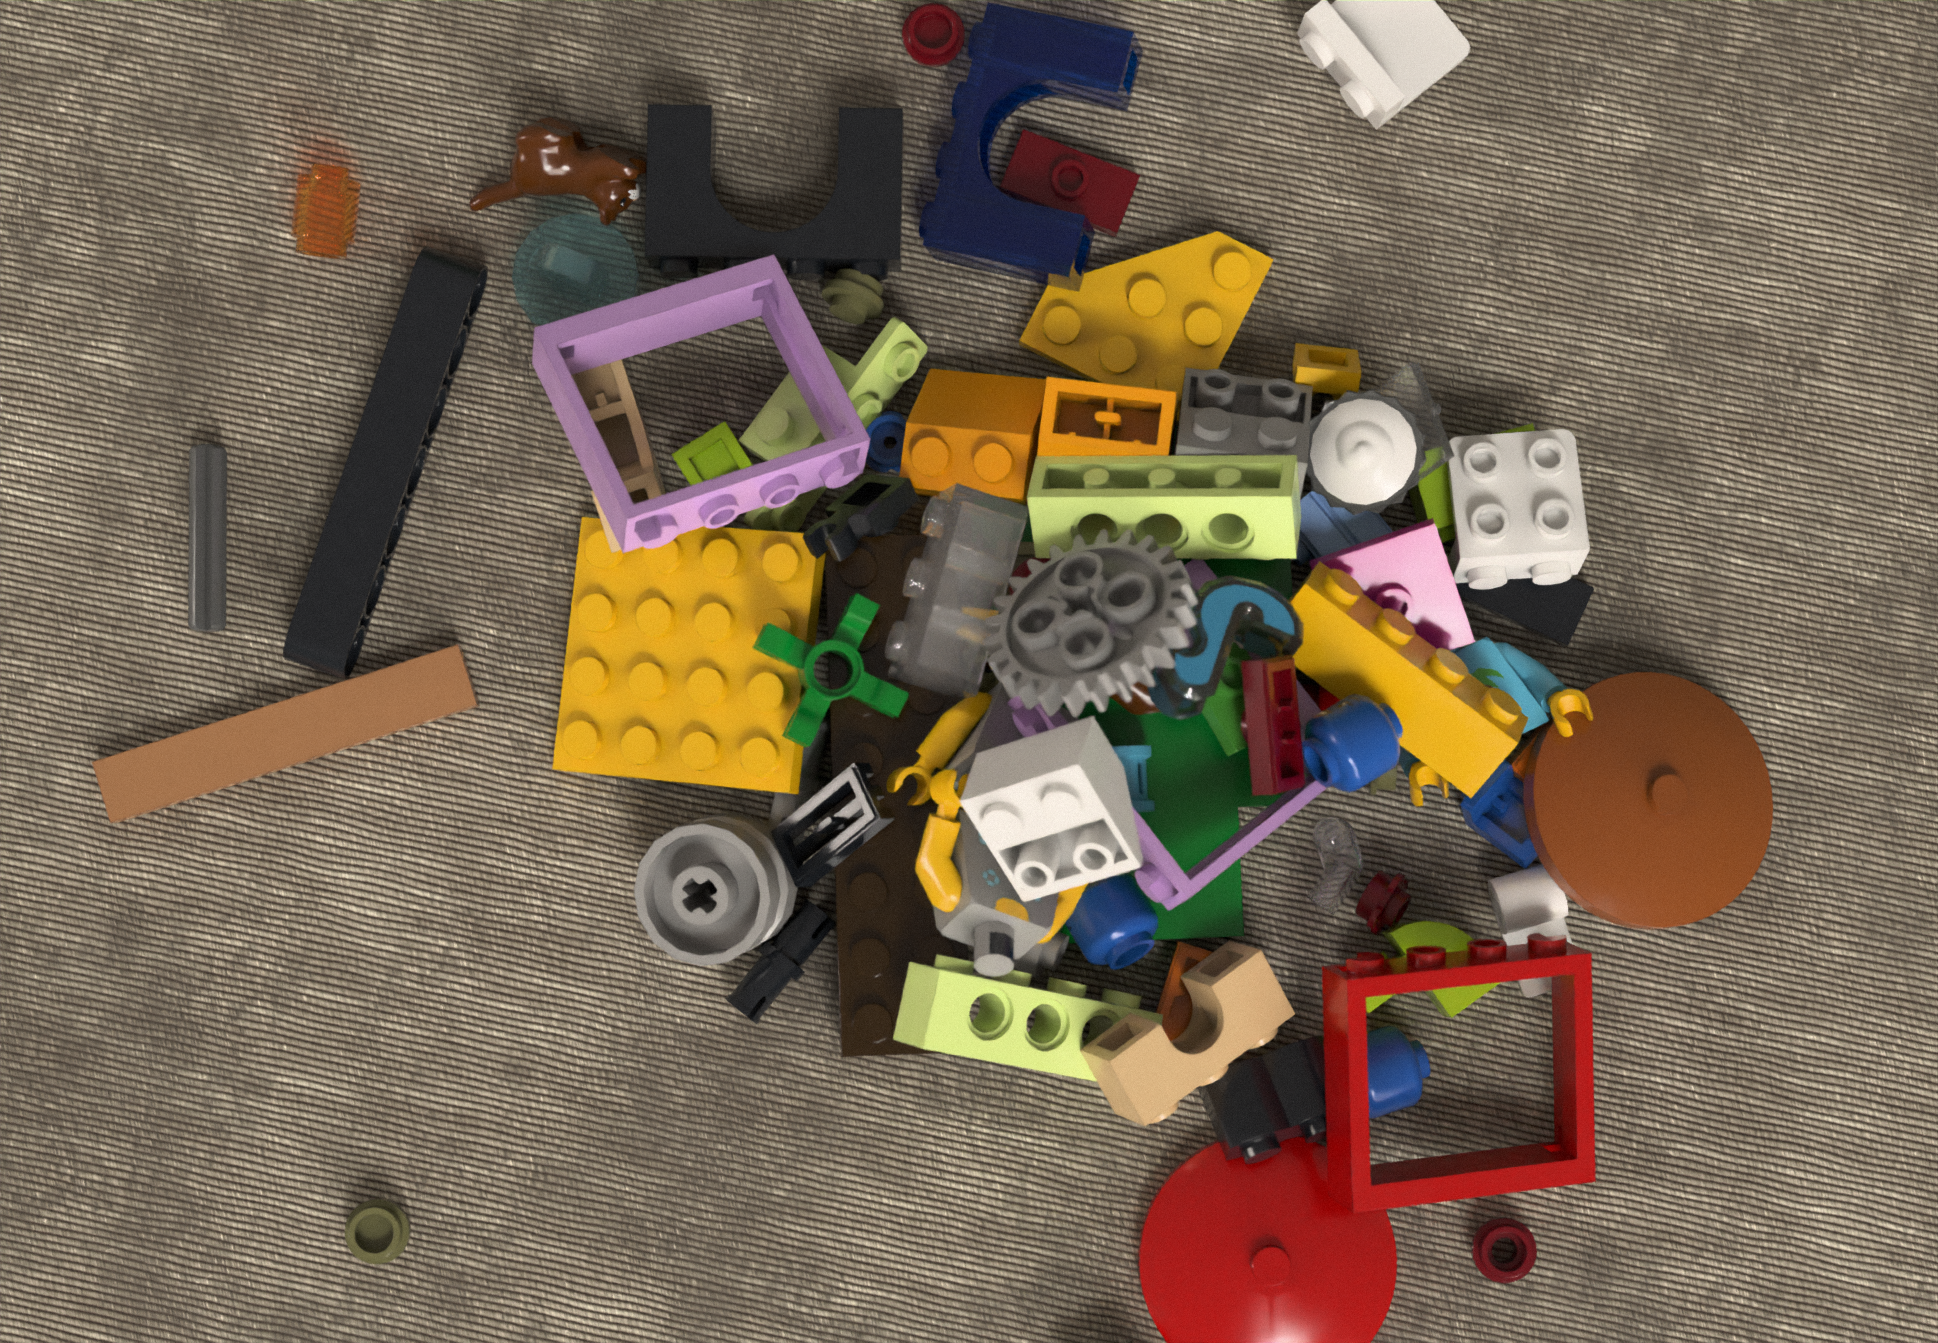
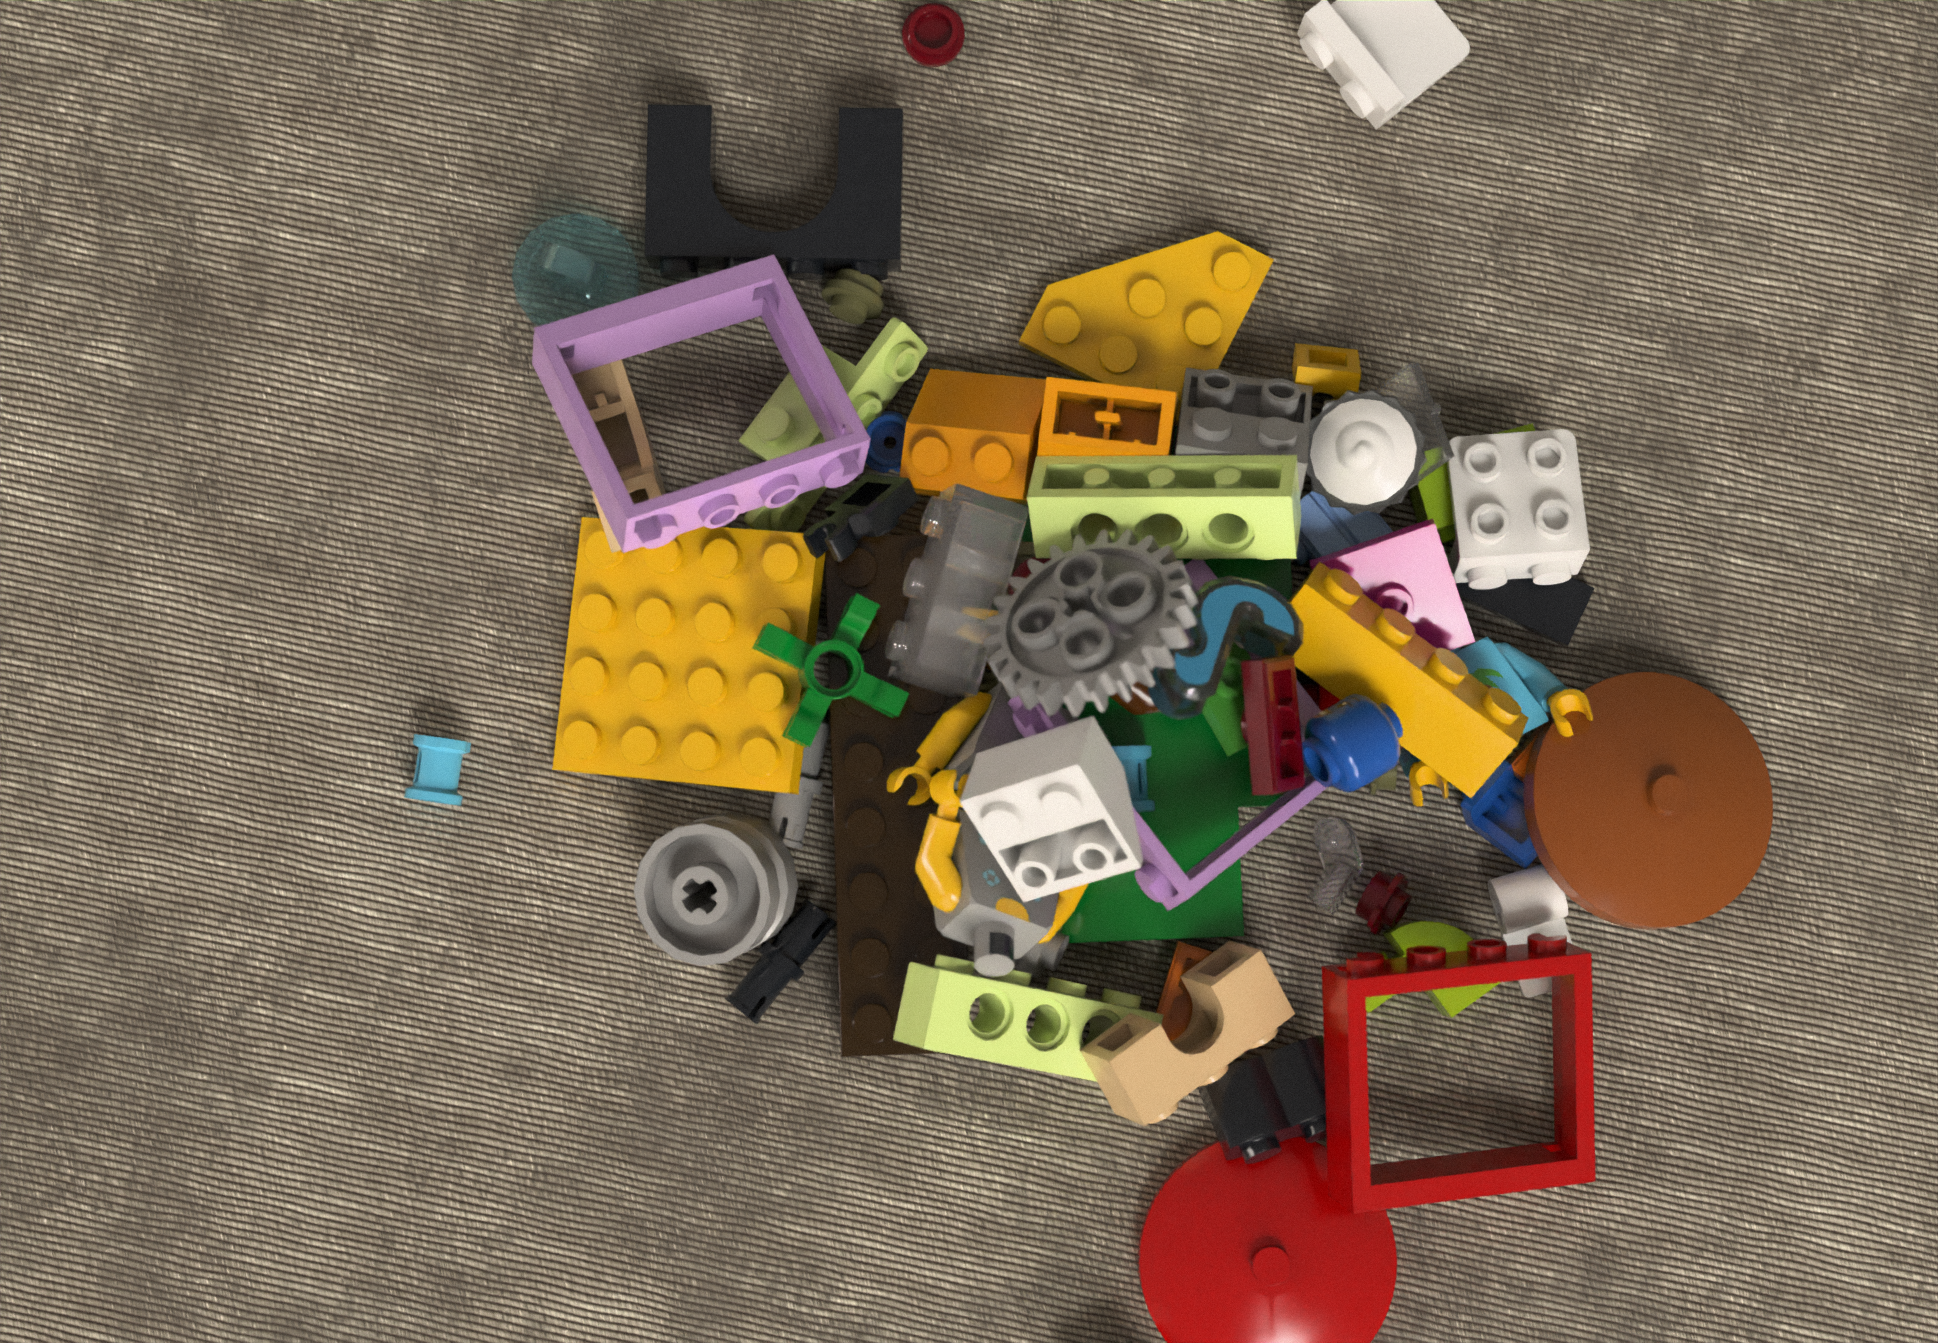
medium nougat tile [92,644,480,823] -> none
dark grey axle [188,444,227,632] -> none
black beam [283,246,488,679] -> none
clear orange brick [291,164,361,259] -> none
olive plate [345,1199,411,1264] -> none
reddish brown animal [469,116,647,226] -> none
lime tile [671,421,753,486] -> none
black tile [771,762,895,887] -> none
clear blue arch [919,2,1143,292] -> none
dark red plate [1000,129,1140,237] -> none
blue head [1065,873,1159,970] -> none
blue head [1367,1026,1431,1119] -> none
dark red plate [1471,1217,1537,1283] -> none
none -> medium azure bush [404,734,471,806]

